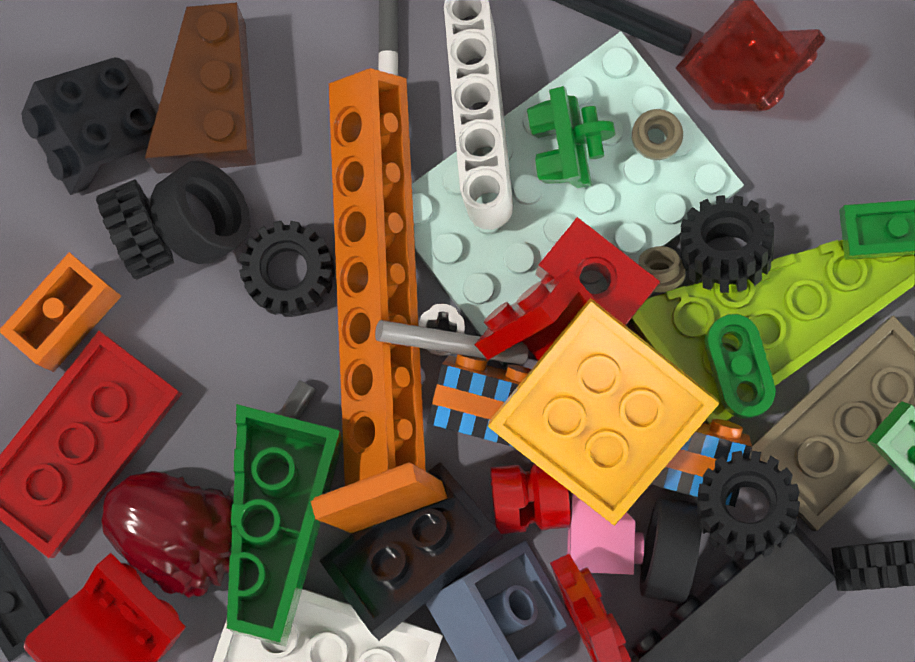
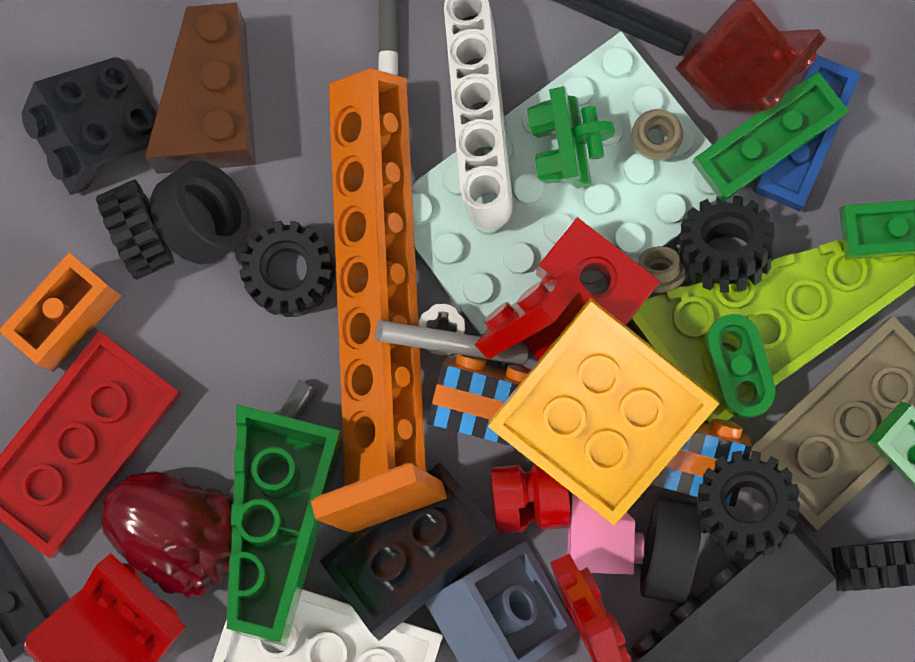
none -> green plate [692,71,849,203]
none -> blue plate [753,54,861,212]

